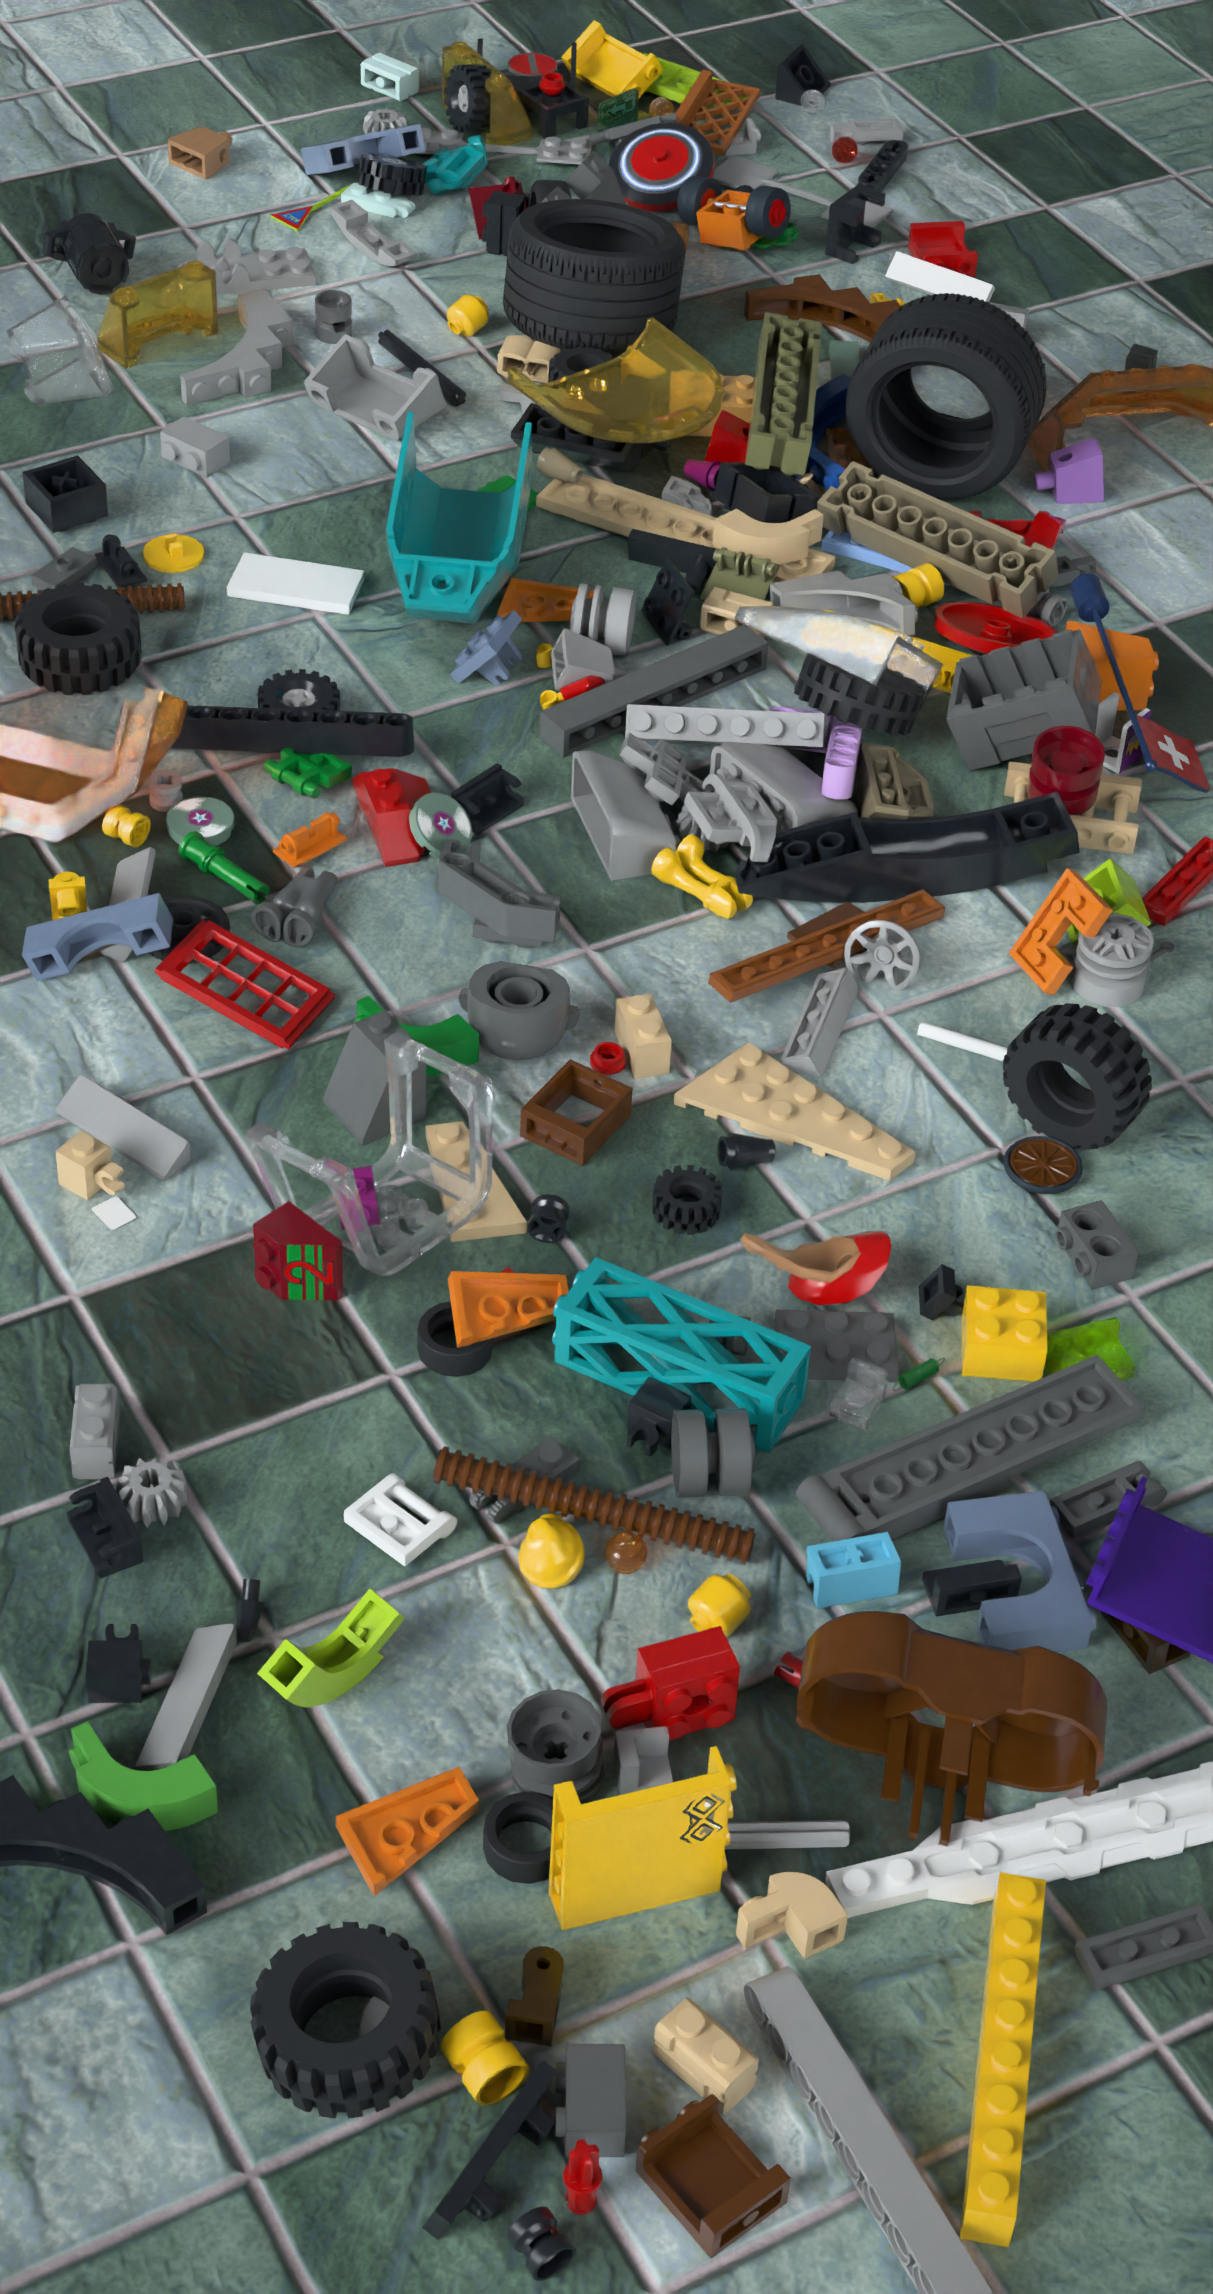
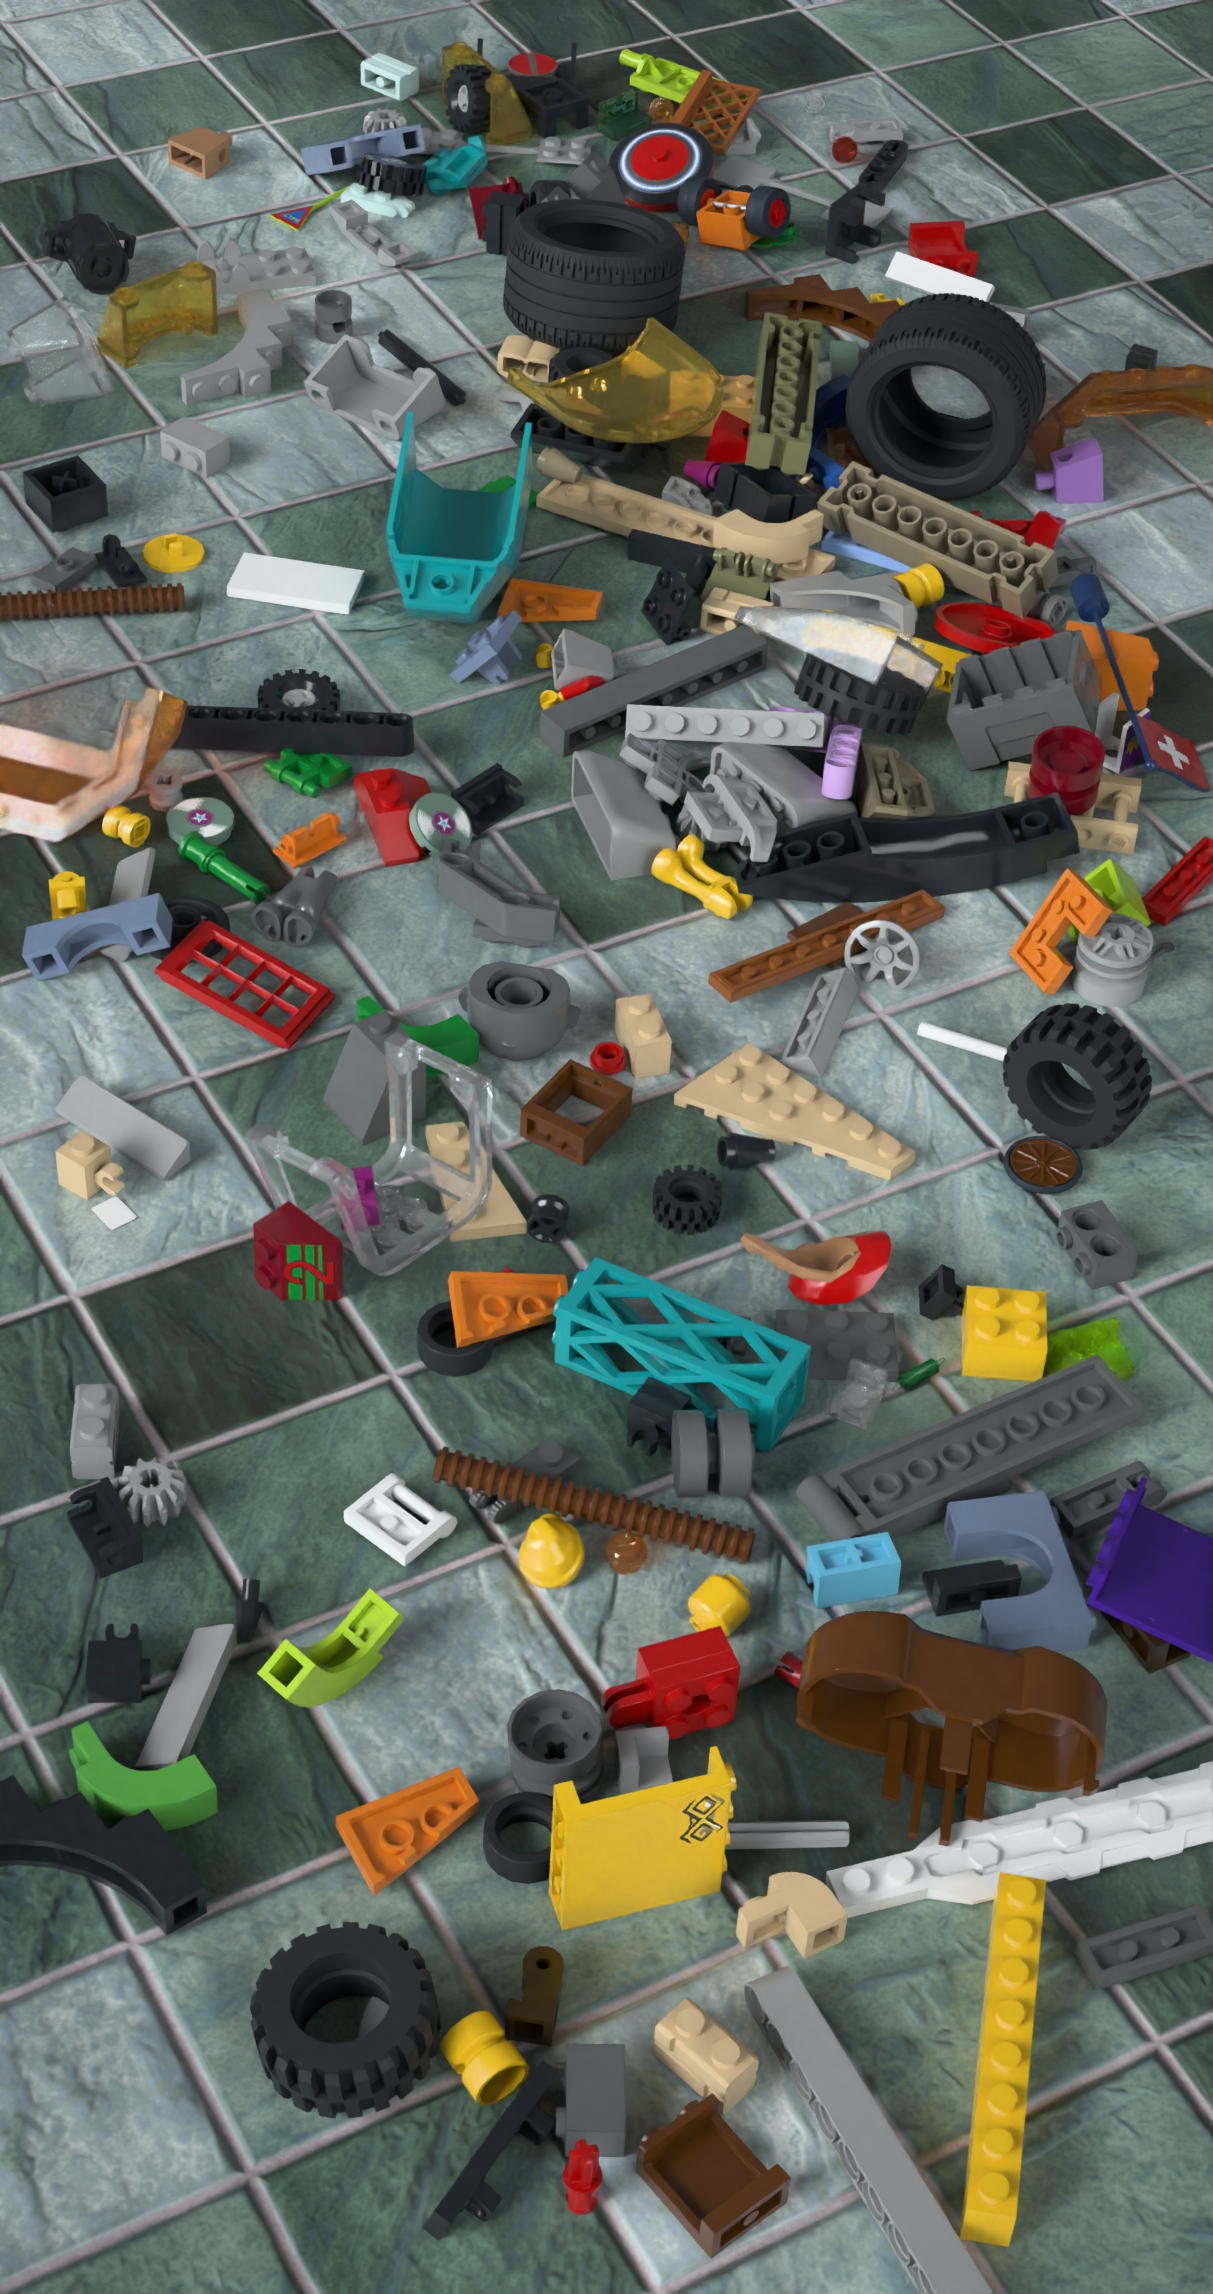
black tyre [15,583,142,695] -> none
yellow head [447,294,489,337] -> none
black wheel [507,2206,576,2281] -> none
red plate [539,72,565,95] -> none
yellow panel [561,20,664,103] -> none
light grey wheel [570,583,636,656] -> none
dark grey plate [589,112,677,147] -> none
black slope [775,44,831,108] -> none

